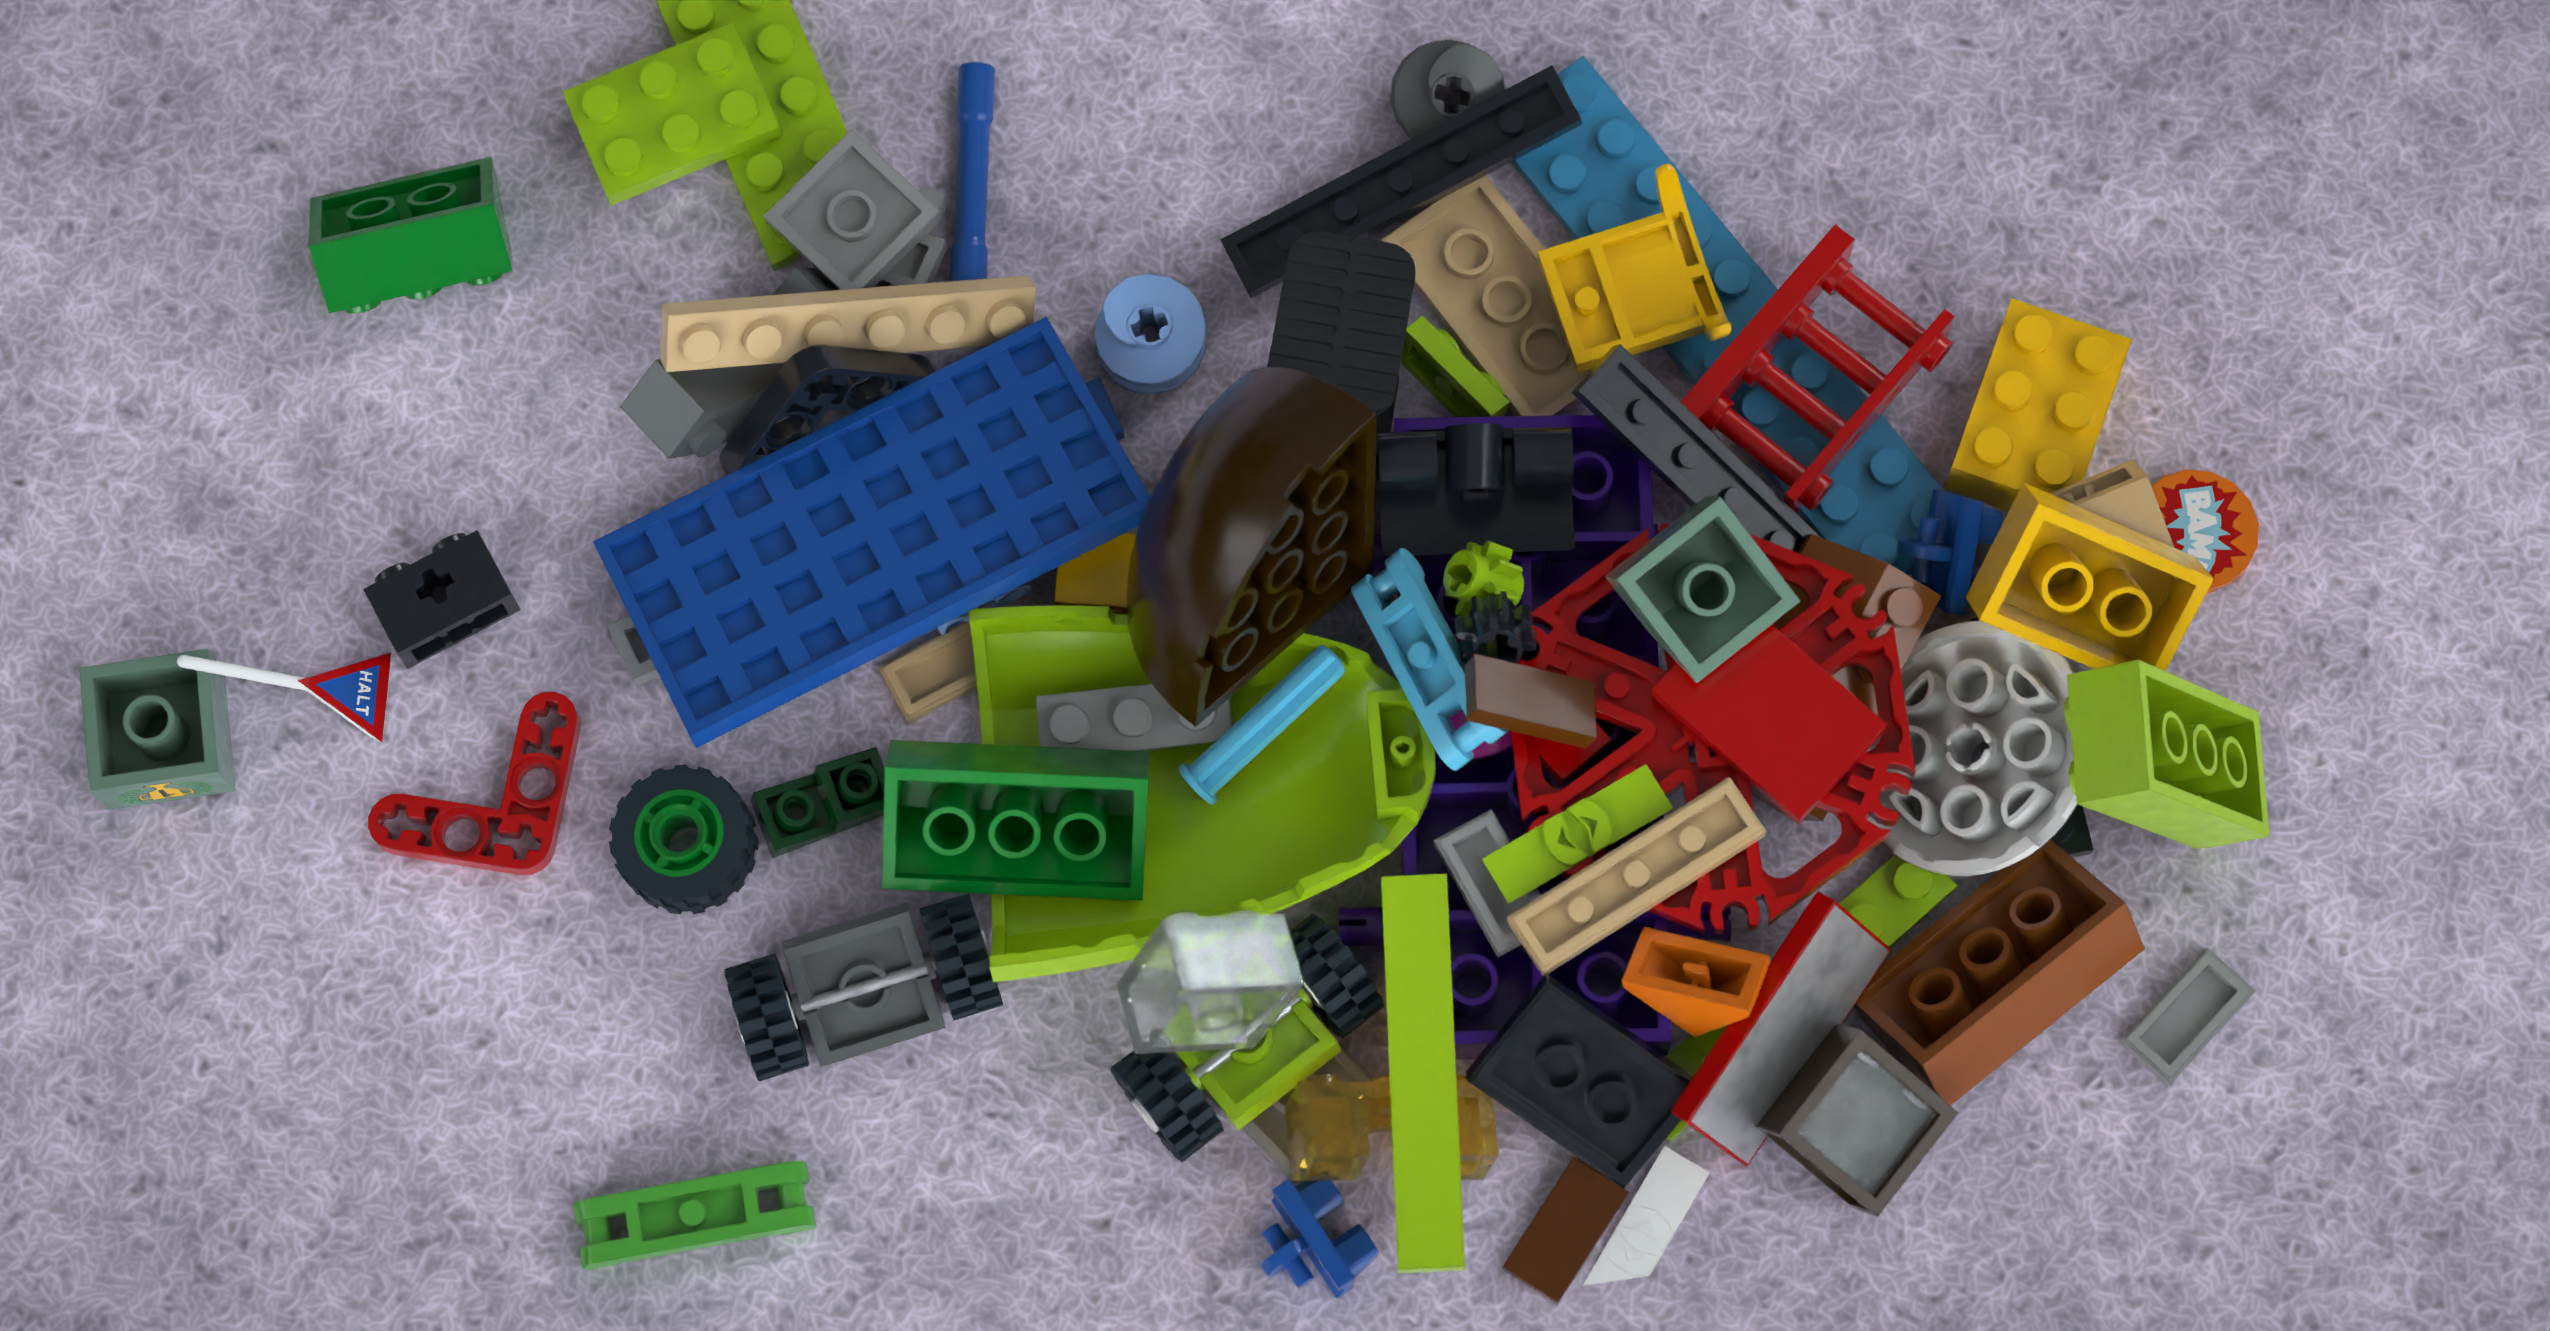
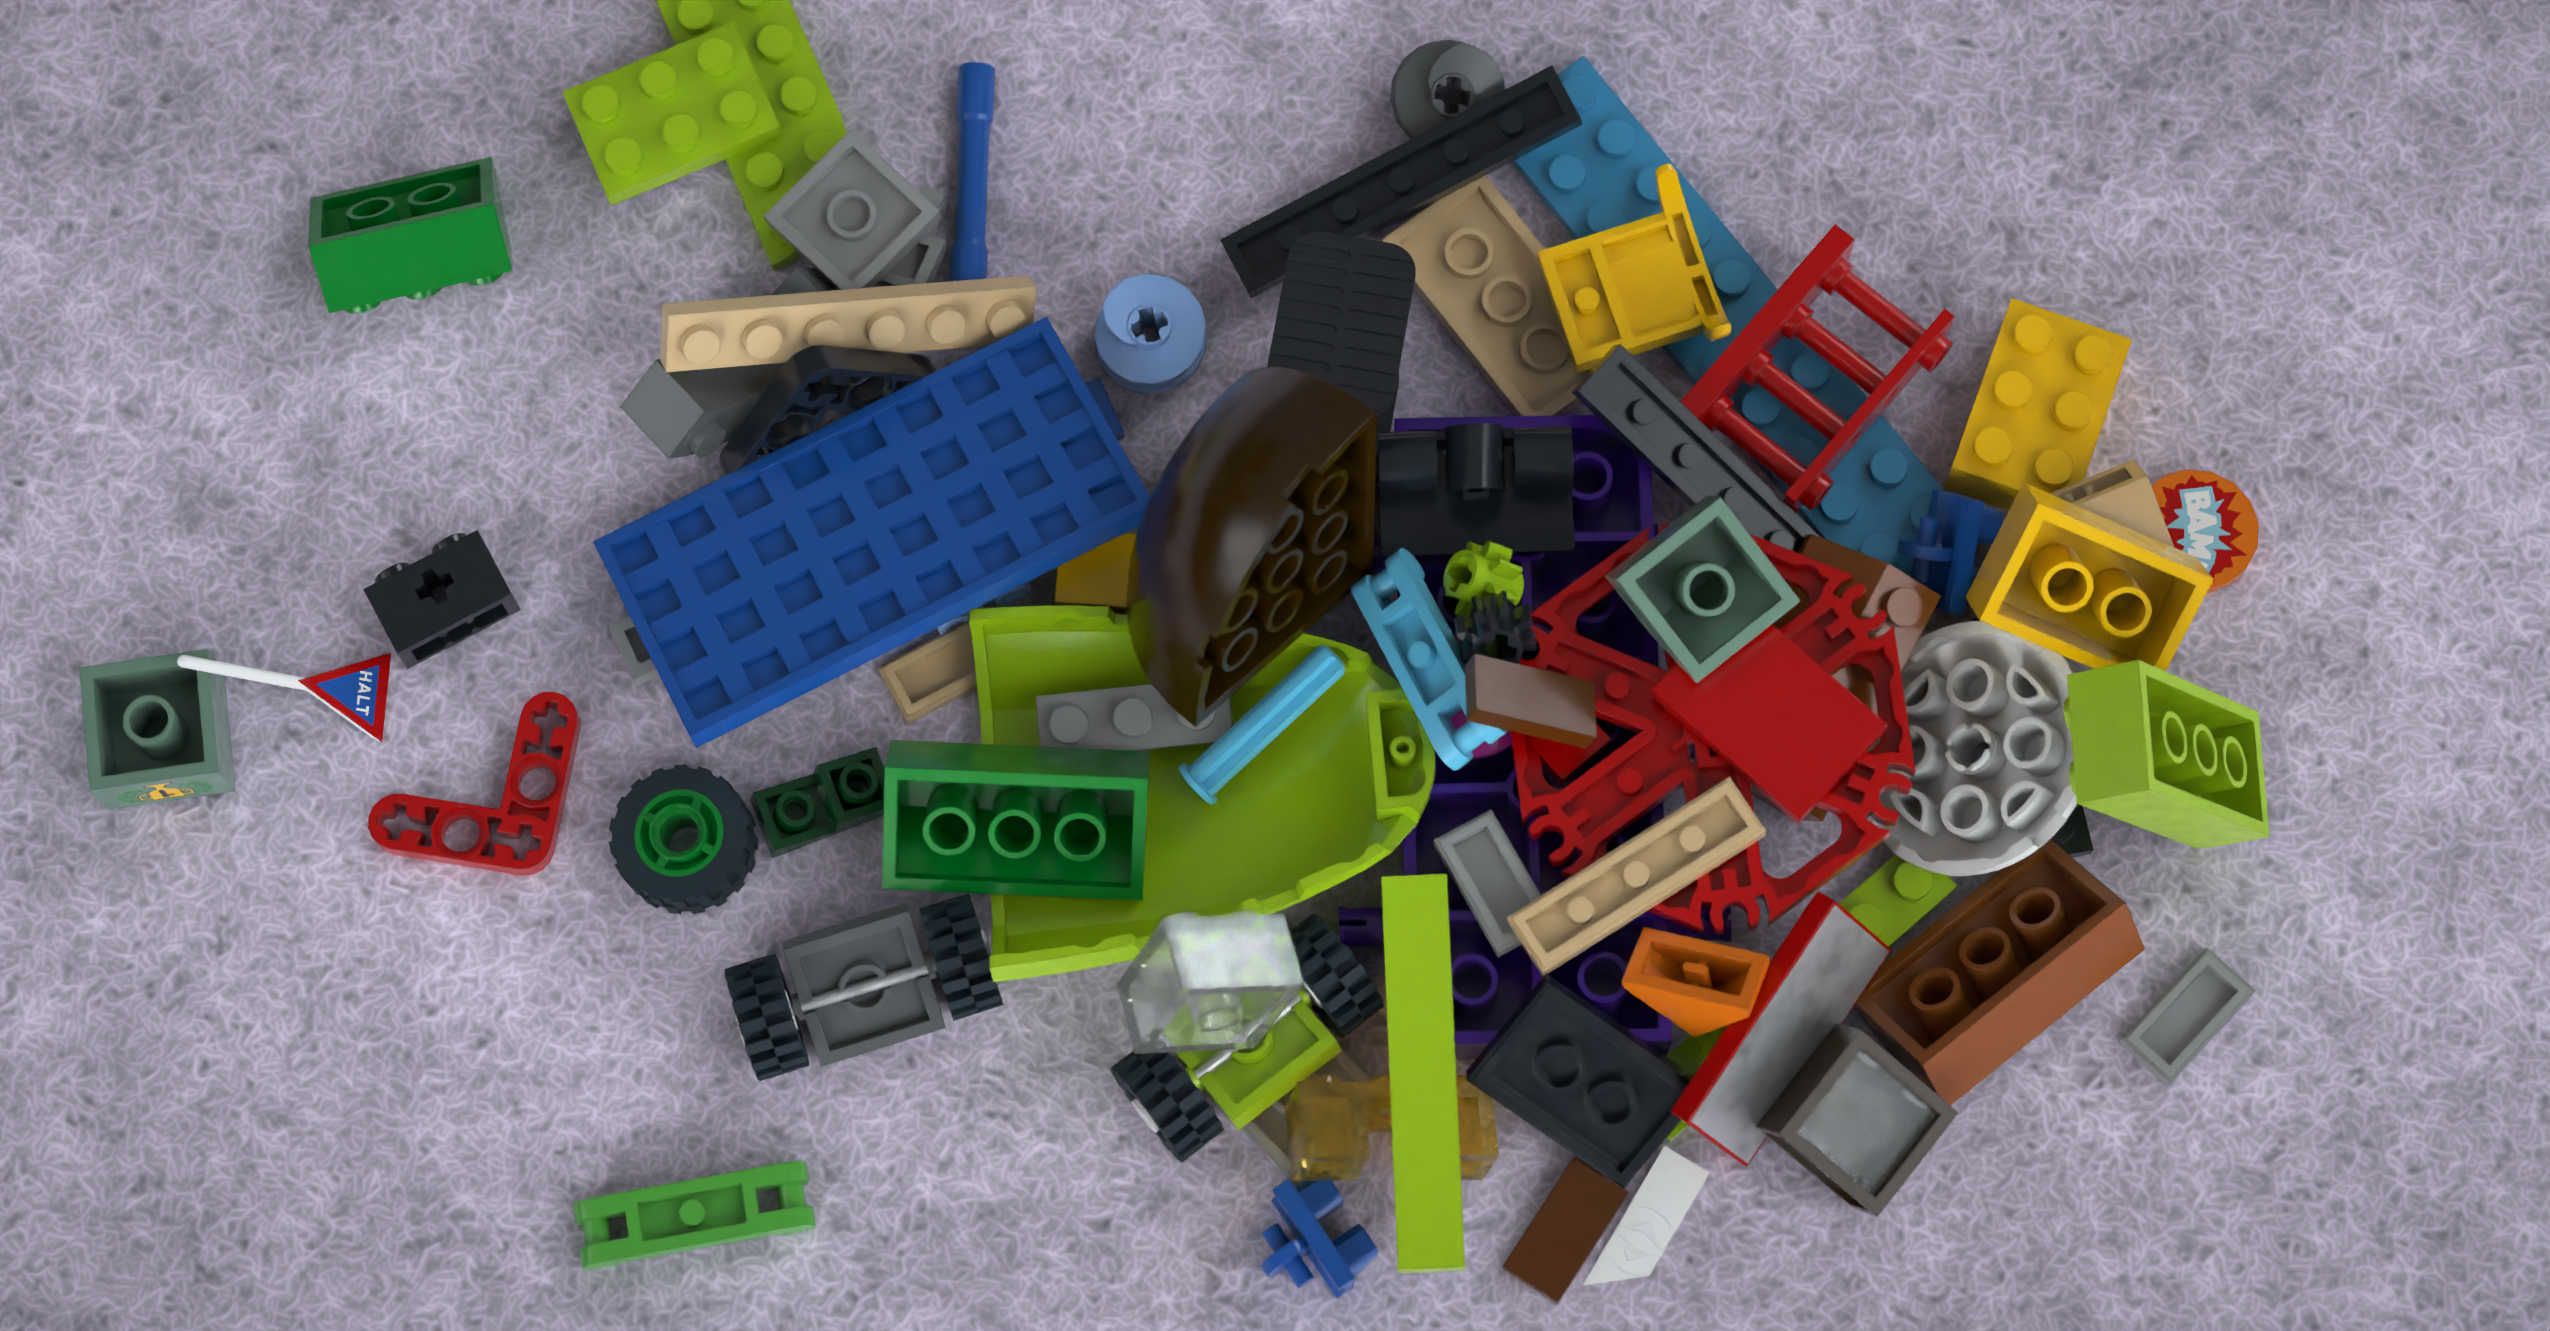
lime plate [1400,315,1510,417] -> none
lime piece [1482,764,1673,903] -> none

